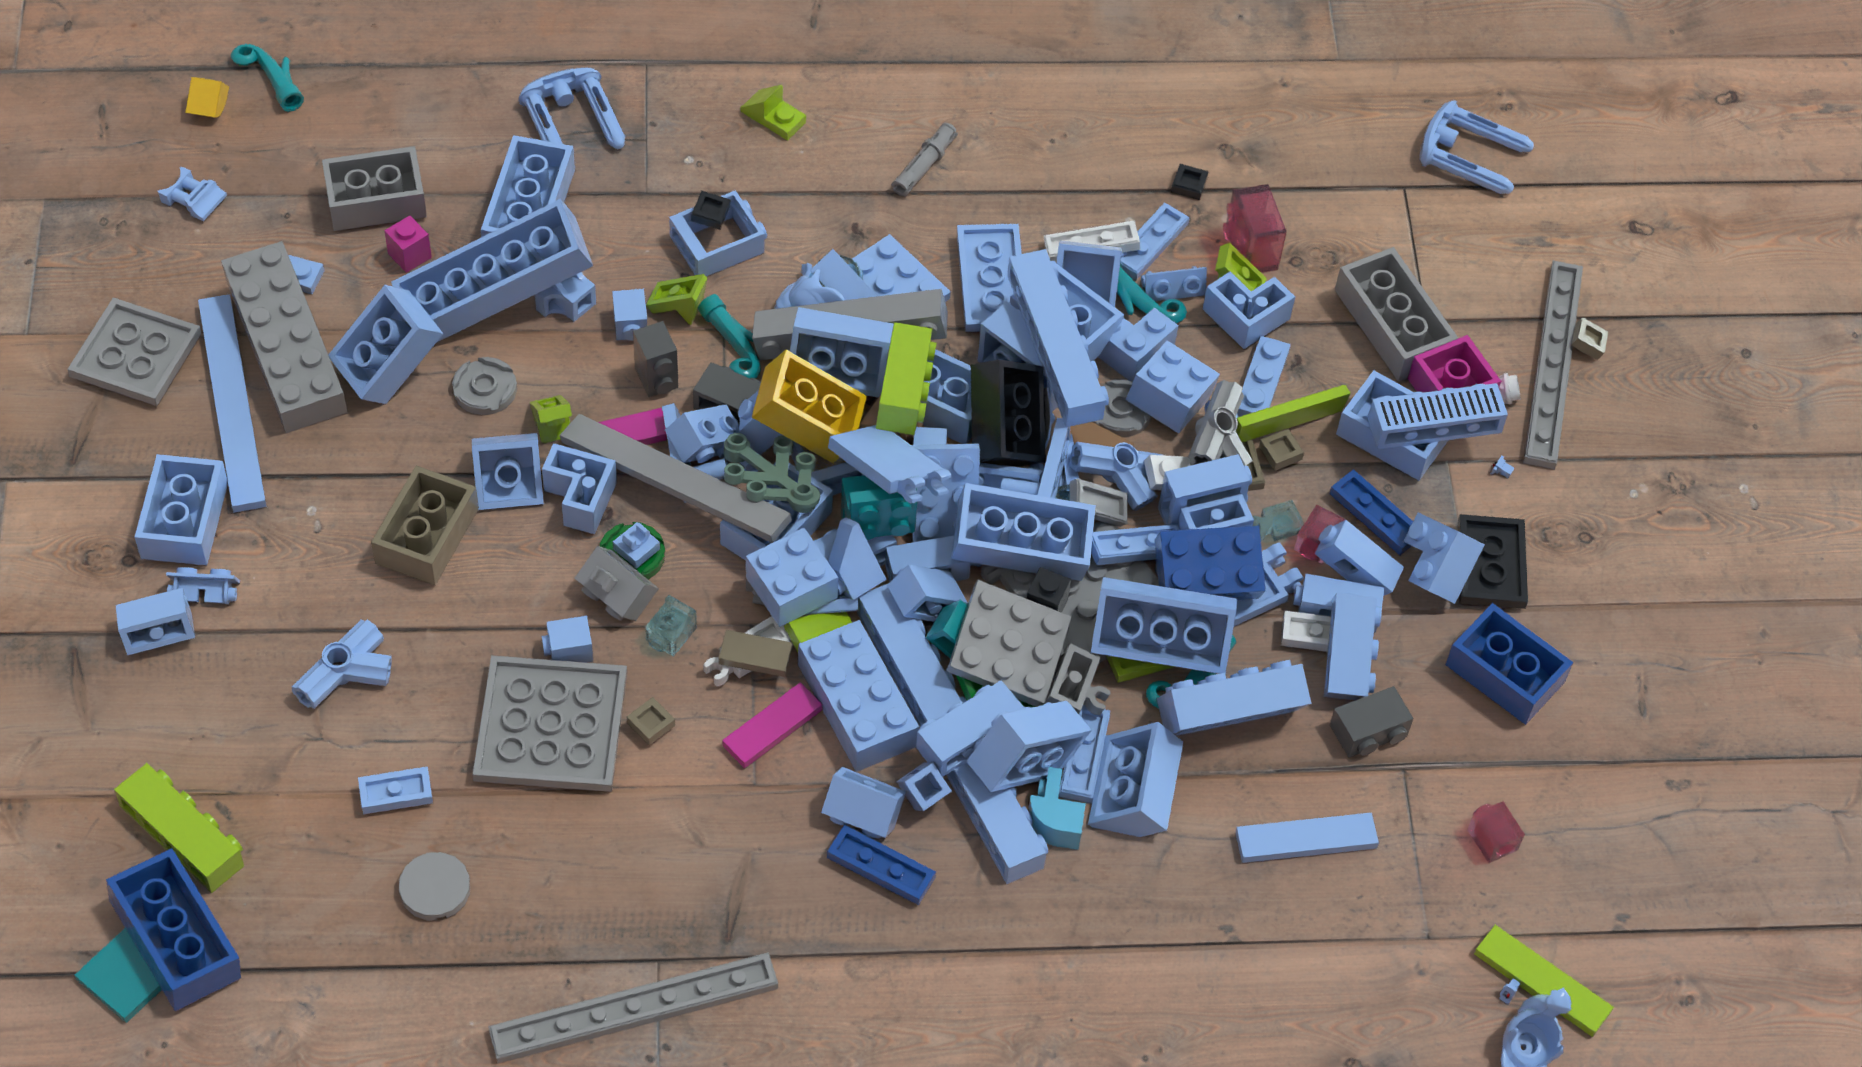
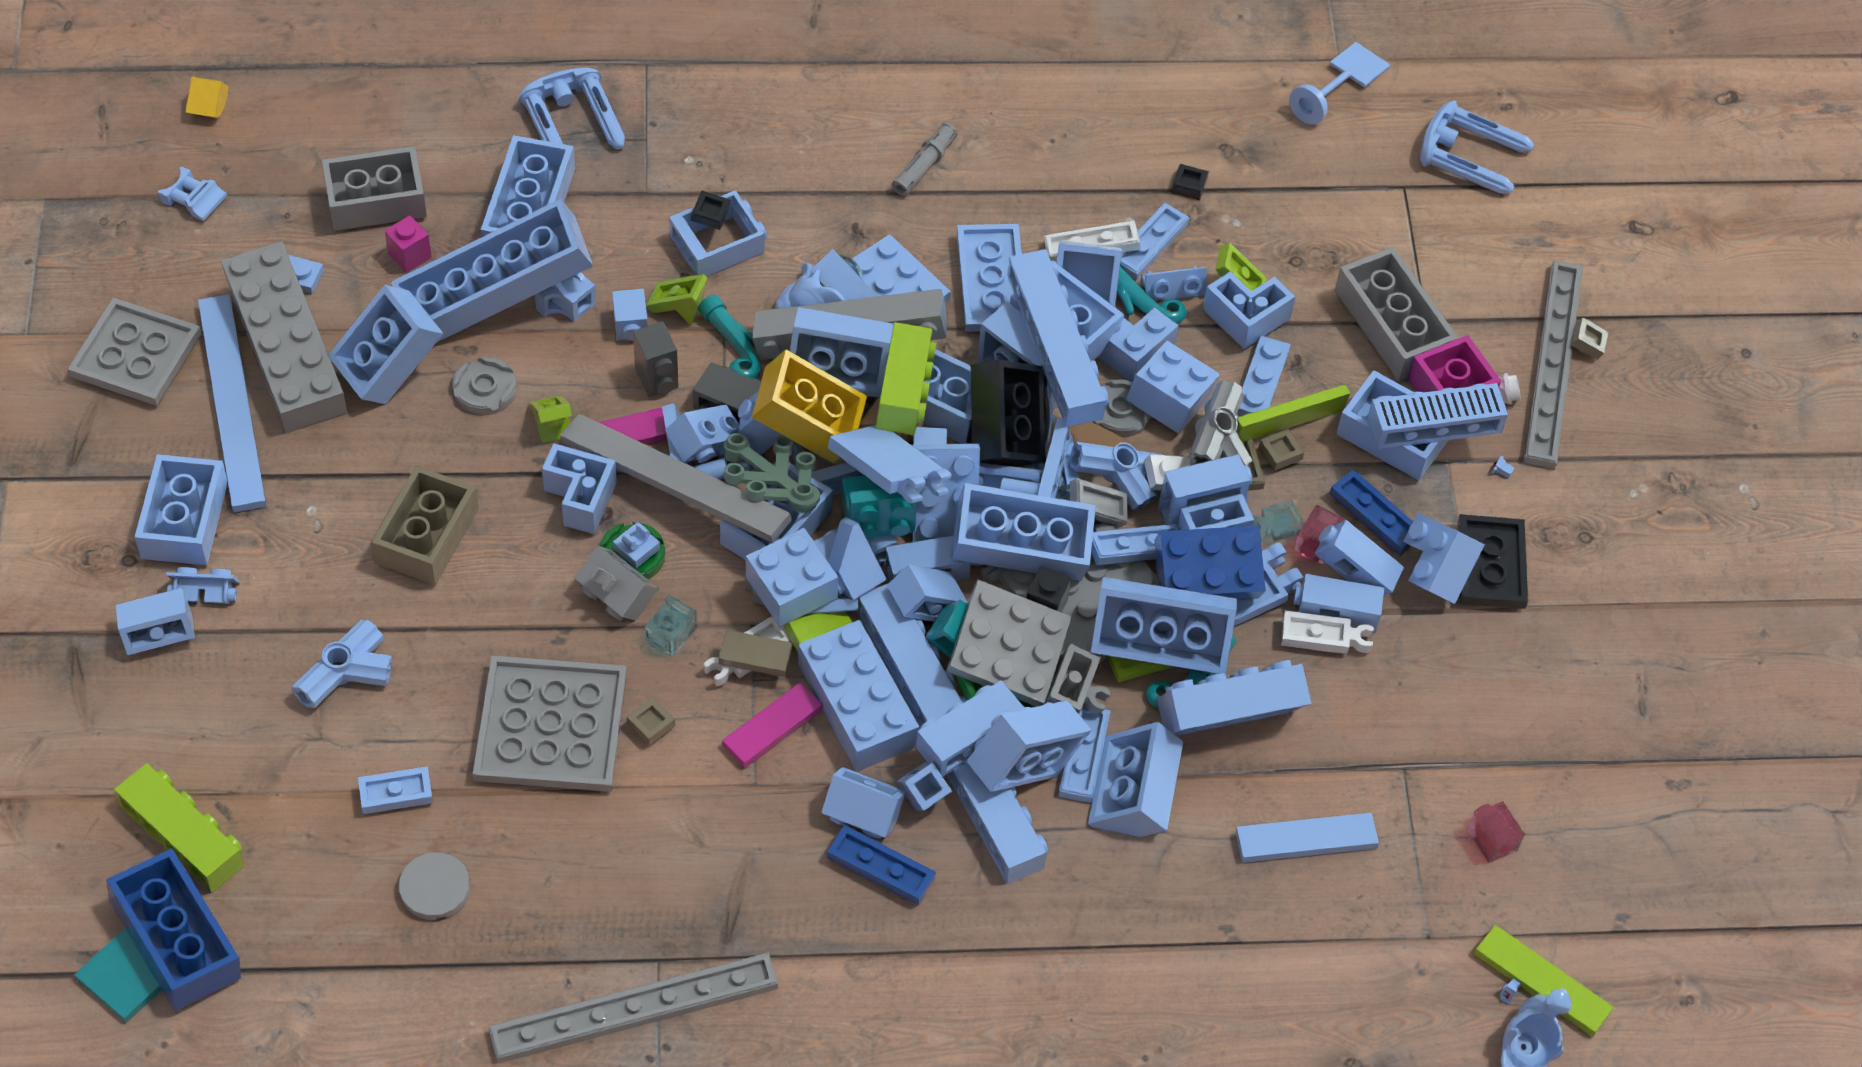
teal plant [231,44,304,112] -> none
light blue slope [472,433,544,510] -> none
light blue brick [541,616,593,663] -> none
lime slope [740,85,806,141] -> none
medium azure brick [1028,767,1086,850] -> none
clear pink brick [1223,184,1287,273] -> none
light blue brick [1324,593,1382,700] -> none
dark grey brick [1330,686,1414,758] -> none
blue brick [1445,603,1574,725] -> none
none -> light blue piece [1289,42,1391,125]

